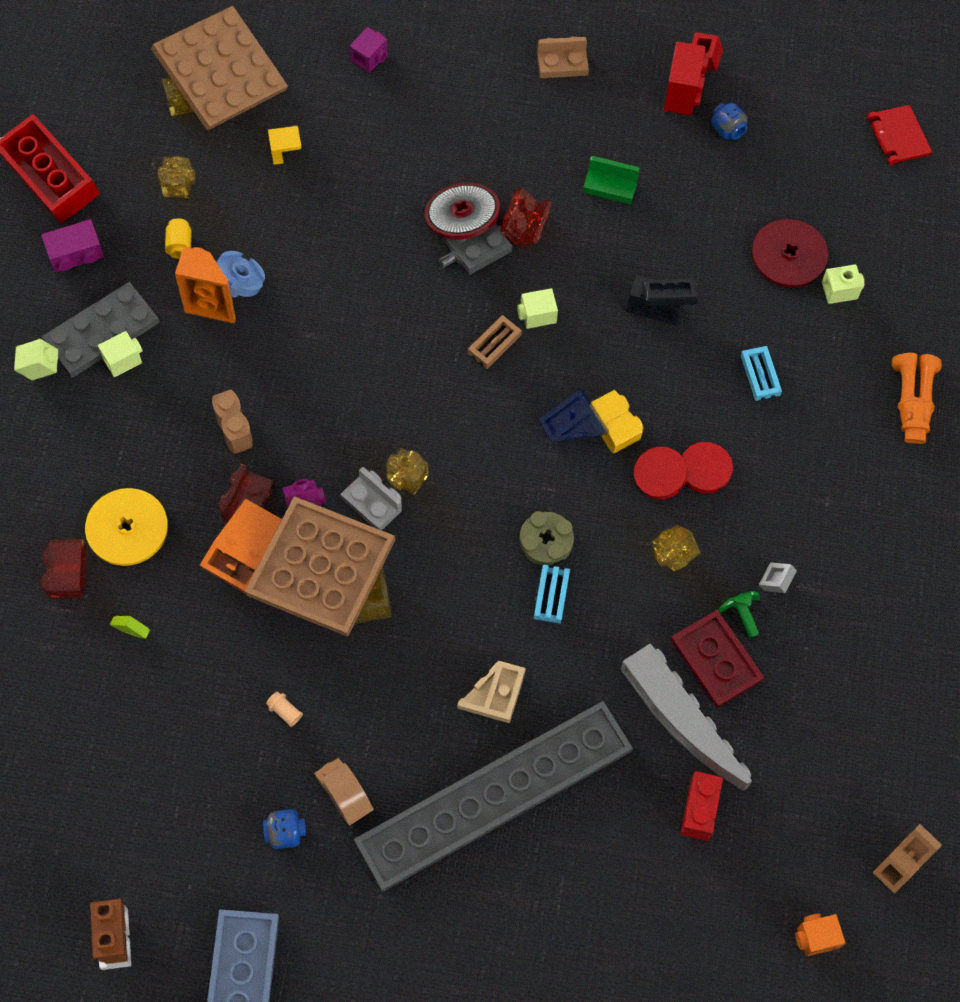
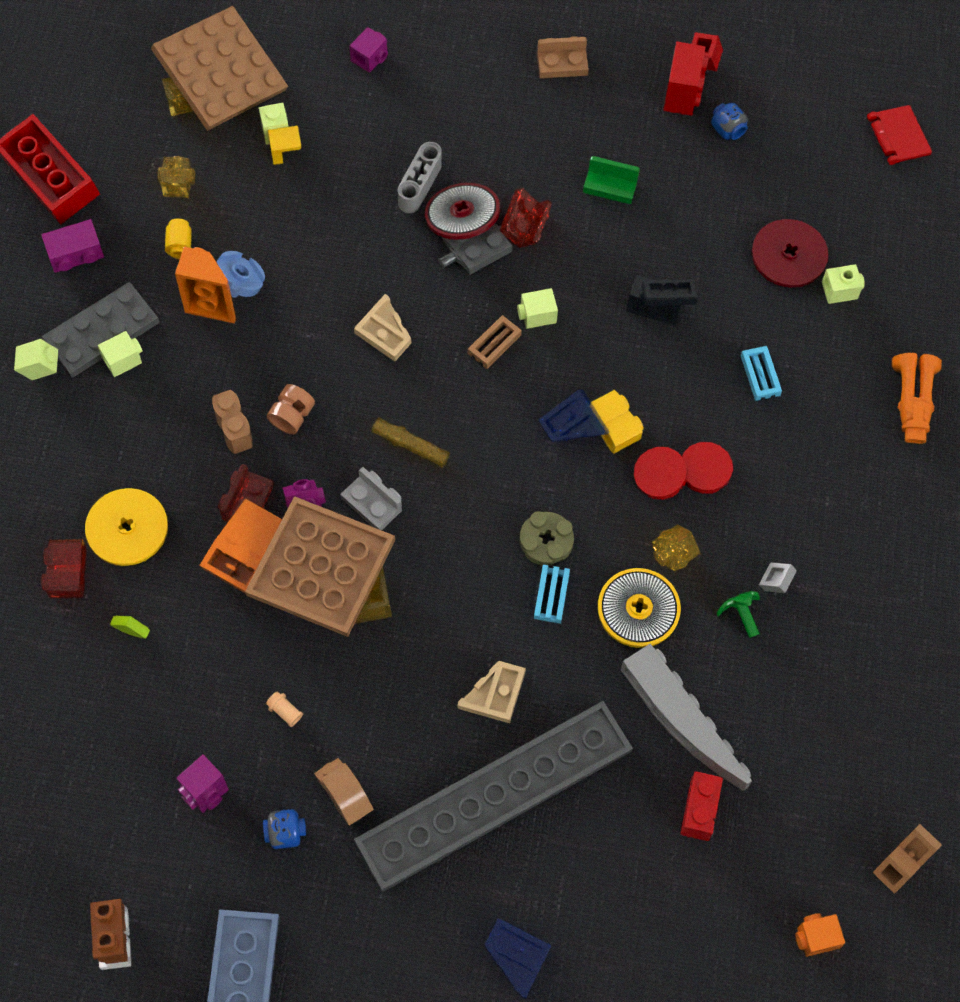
clear yellow brick [385,448,429,495] -> none
dark red plate [670,610,765,708] -> none
none -> magenta brick [176,754,229,813]
none -> yellowish green brick [259,103,289,145]
none -> nougat wheel [267,384,315,435]
none -> tan wing [354,294,411,361]
none -> clear yellow pin [372,417,450,468]
none -> light grey beam [398,142,442,213]
none -> clear blue wing [485,918,551,999]
none -> piece [598,568,681,648]

